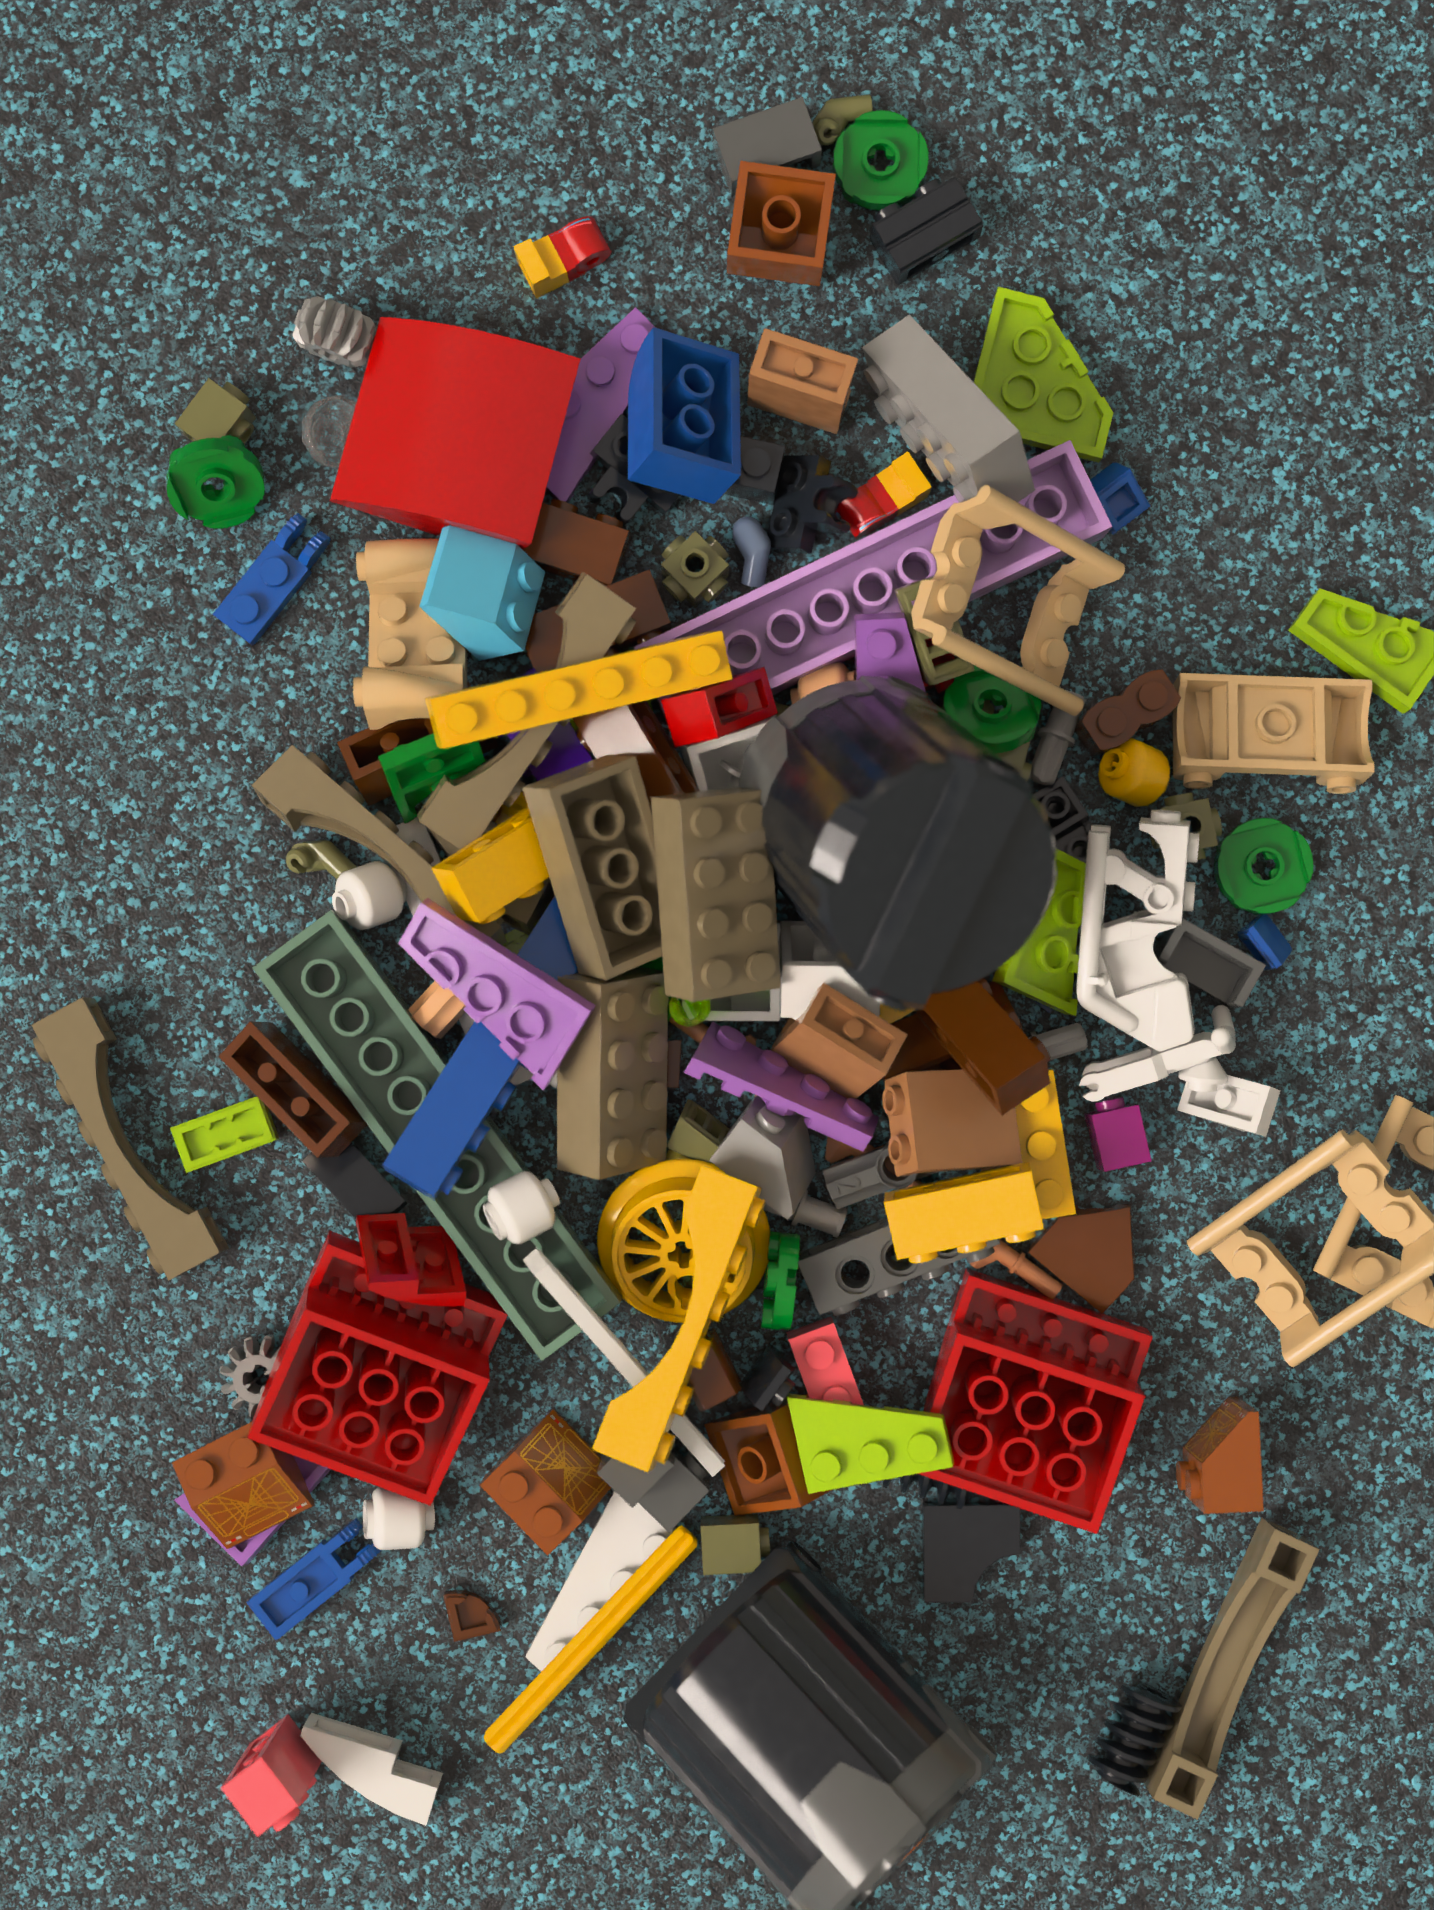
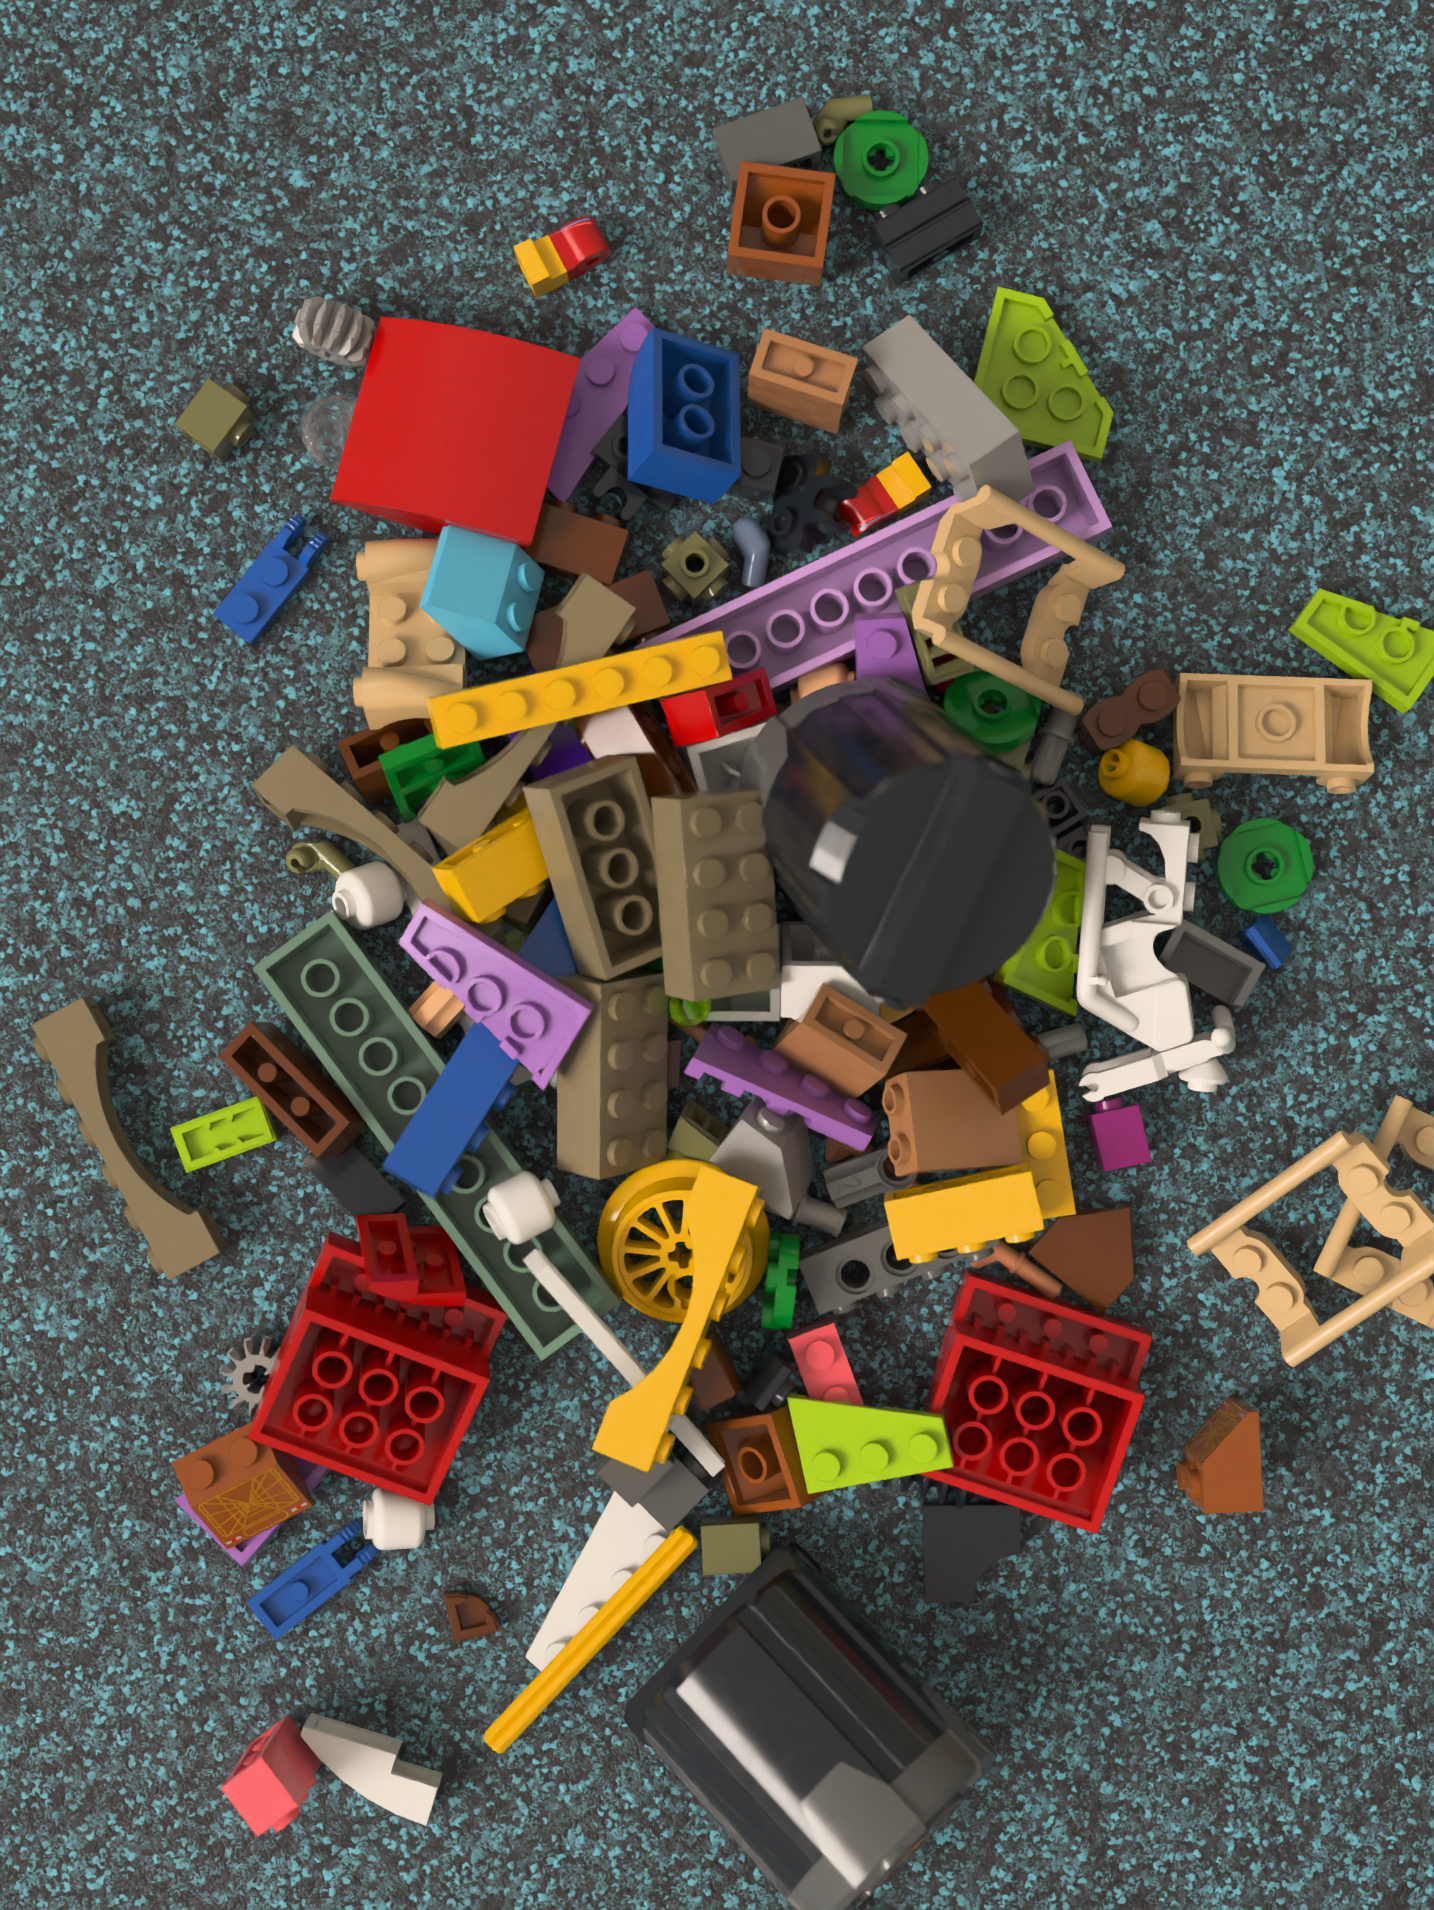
green plate [166,435,265,529] -> none
dark orange slope [480,1408,611,1556] -> none
black piece [1086,1682,1182,1796] -> none
blue slope [1090,462,1150,534] -> none
dark tan arch [1144,1517,1320,1820] -> none
white slope [1177,1075,1280,1137] -> none

